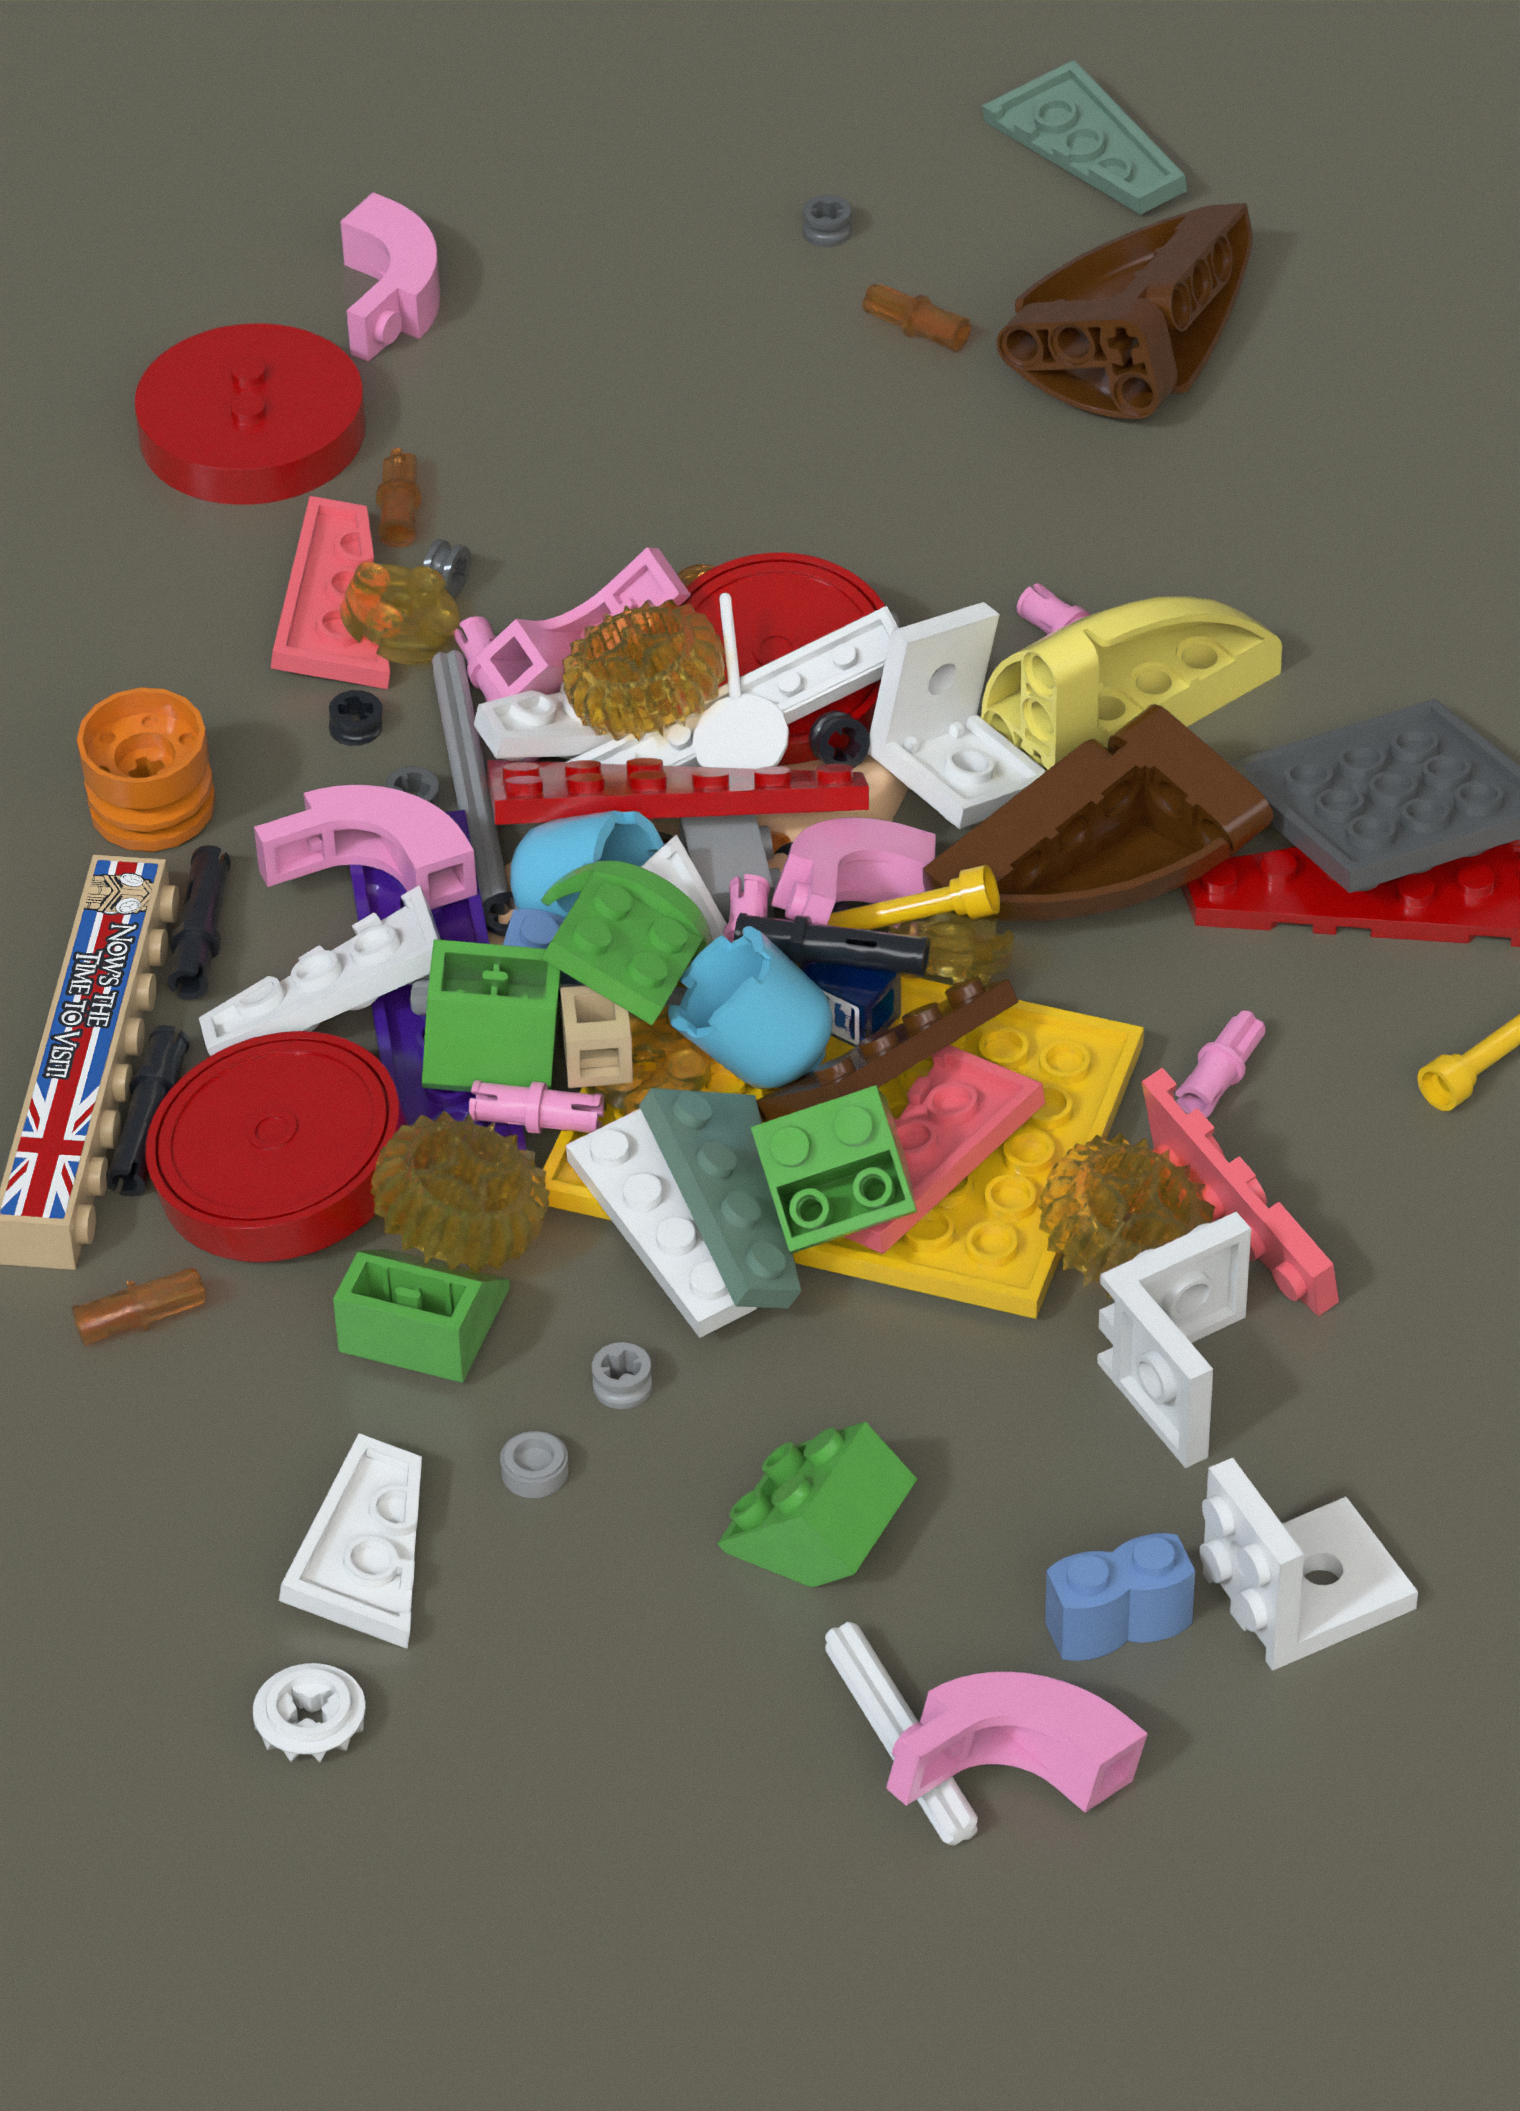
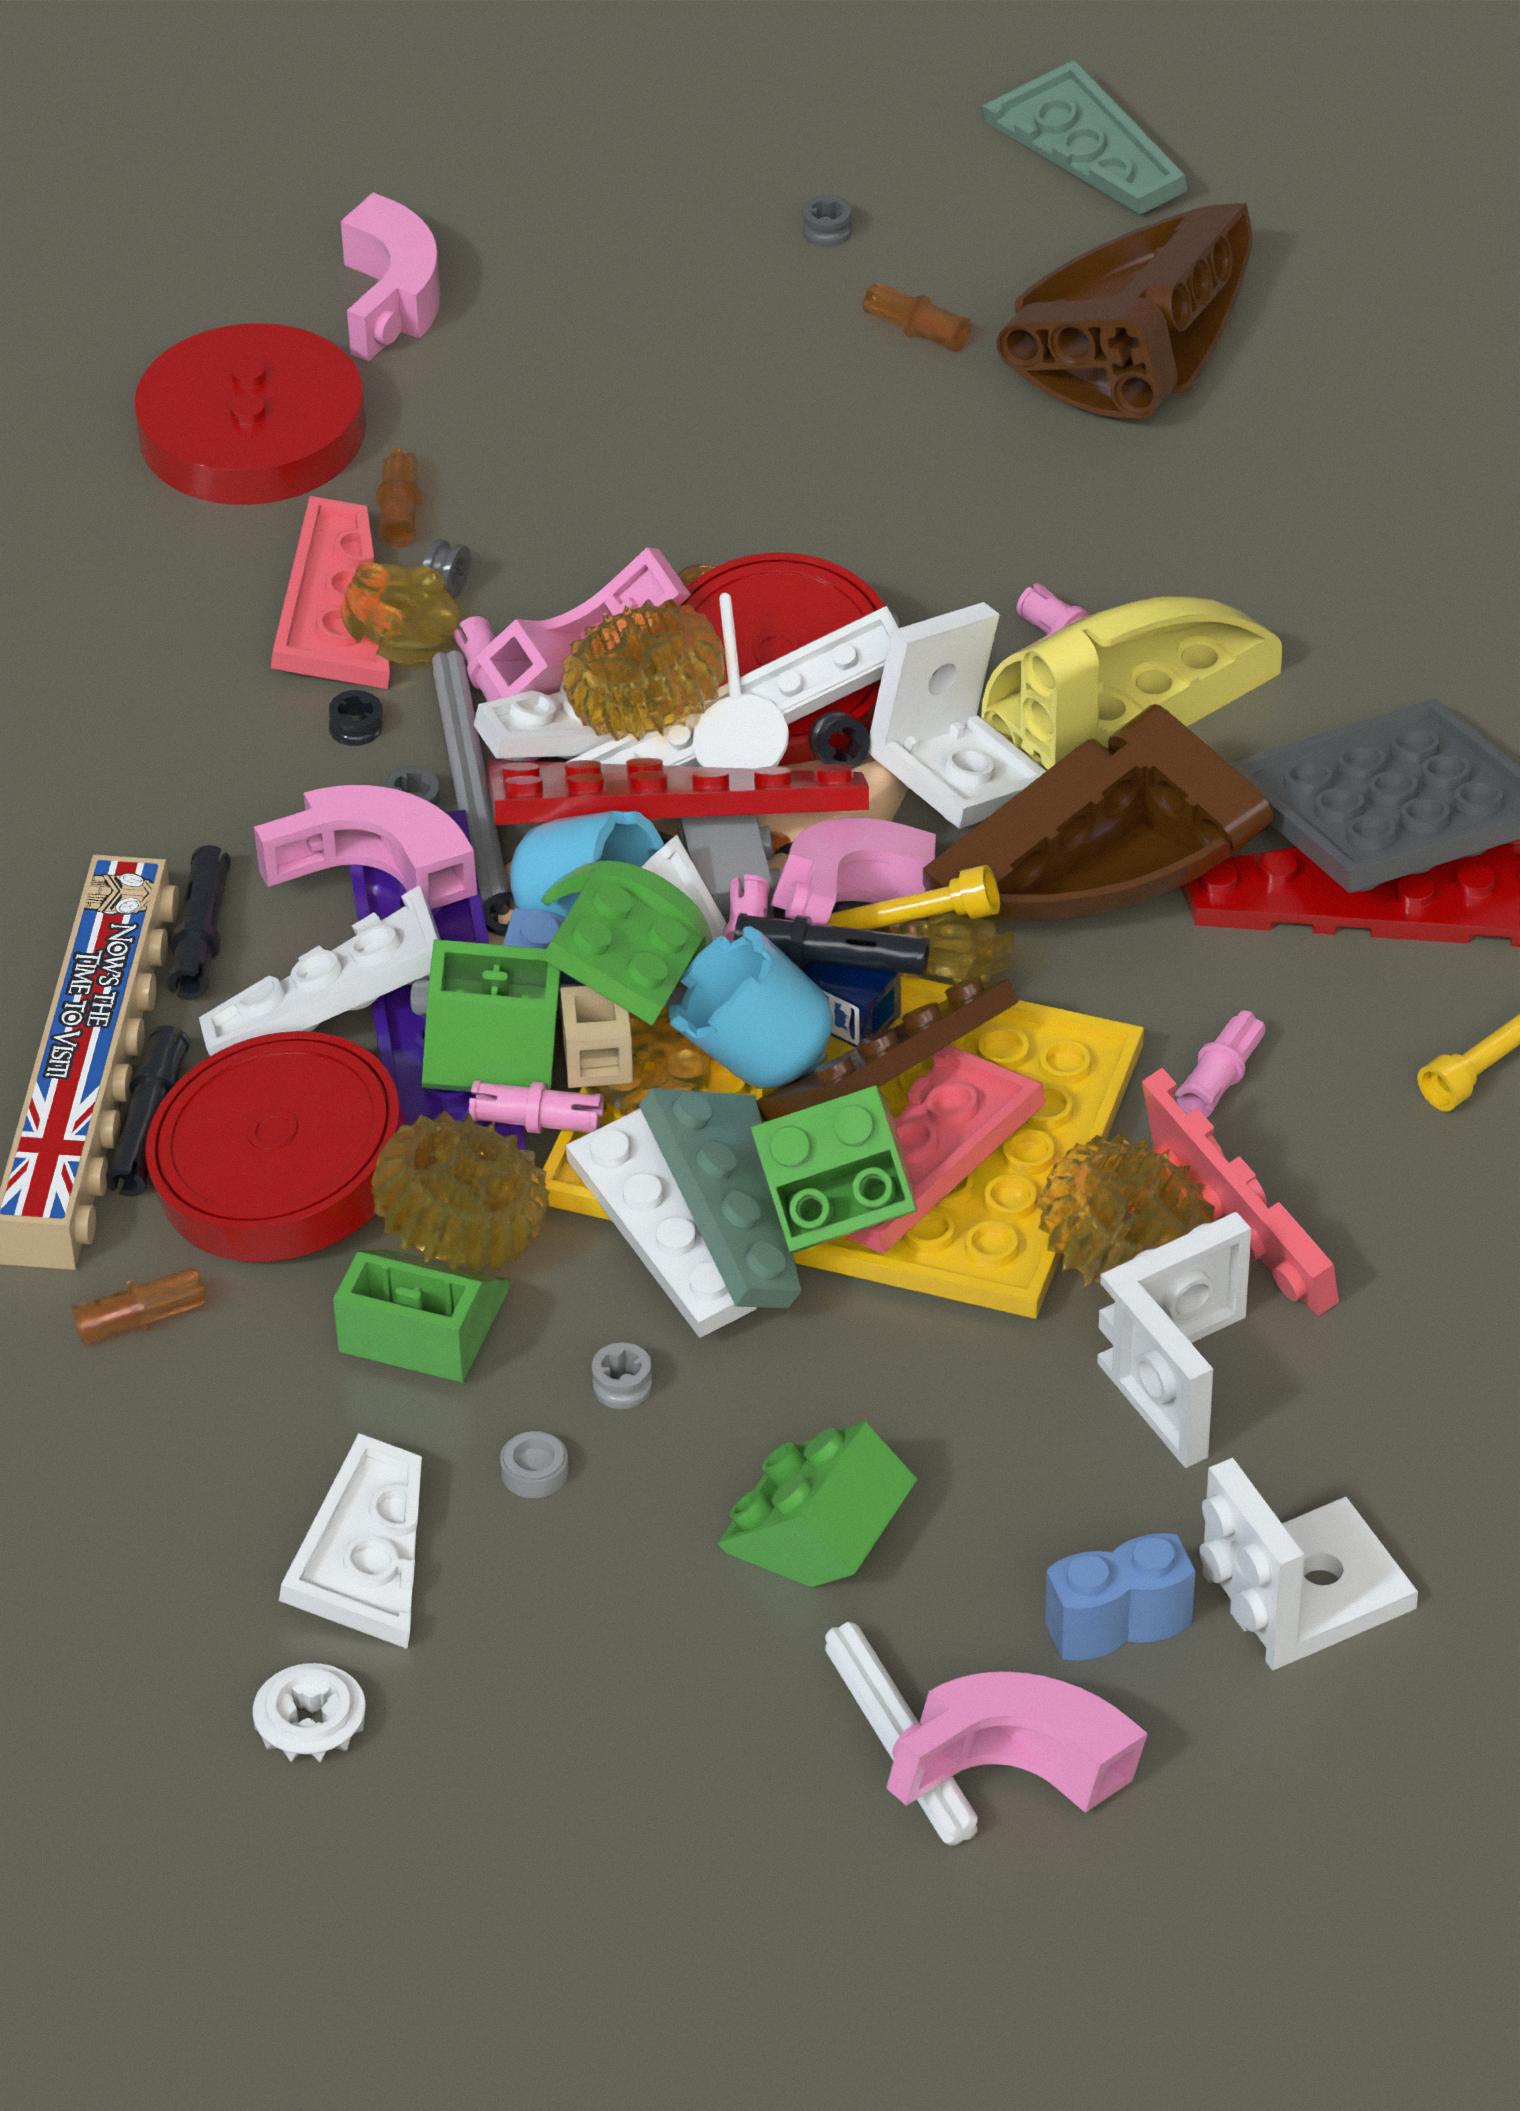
orange wheel [76,687,216,852] -> none

